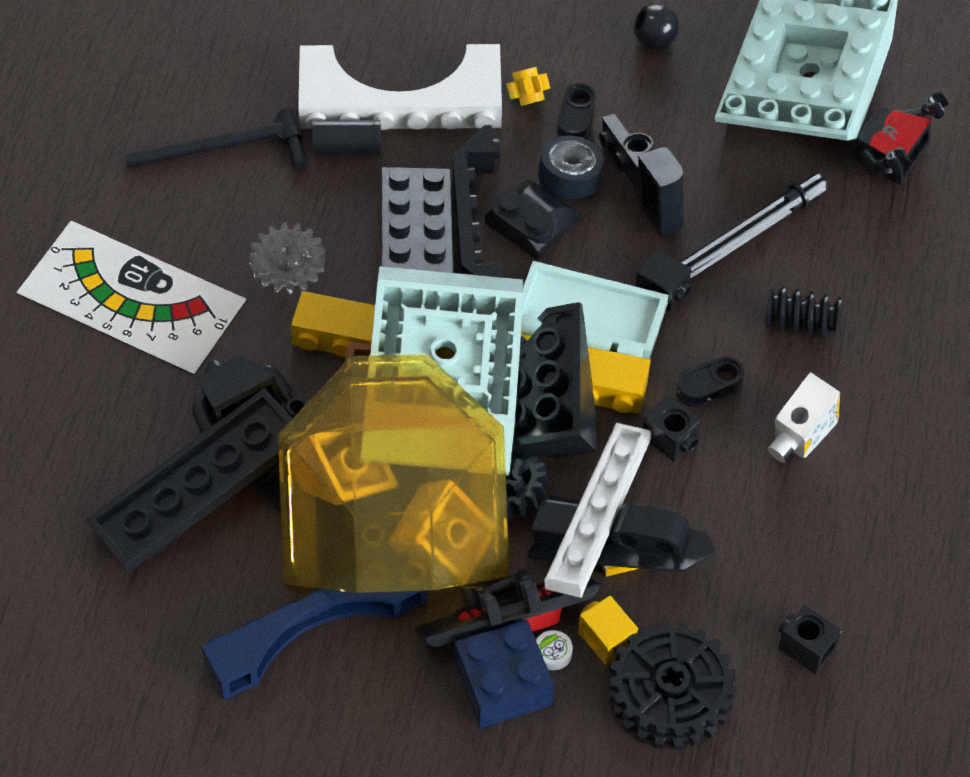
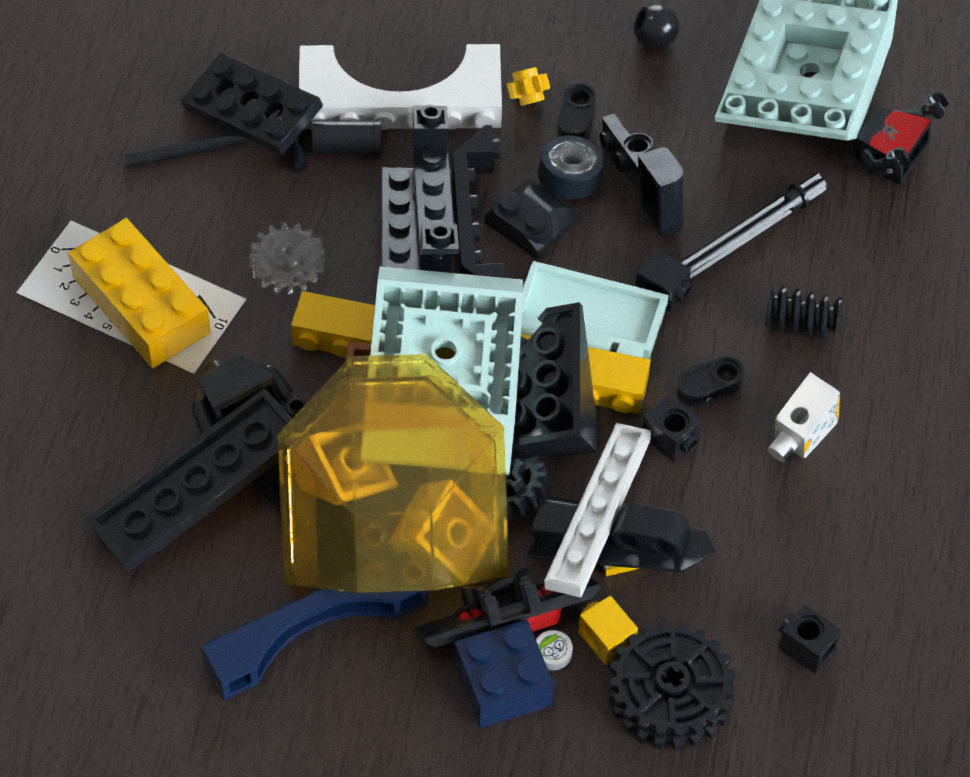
none -> yellow brick [68,218,211,369]
none -> black plate [180,52,324,155]
none -> black slope [413,105,459,255]

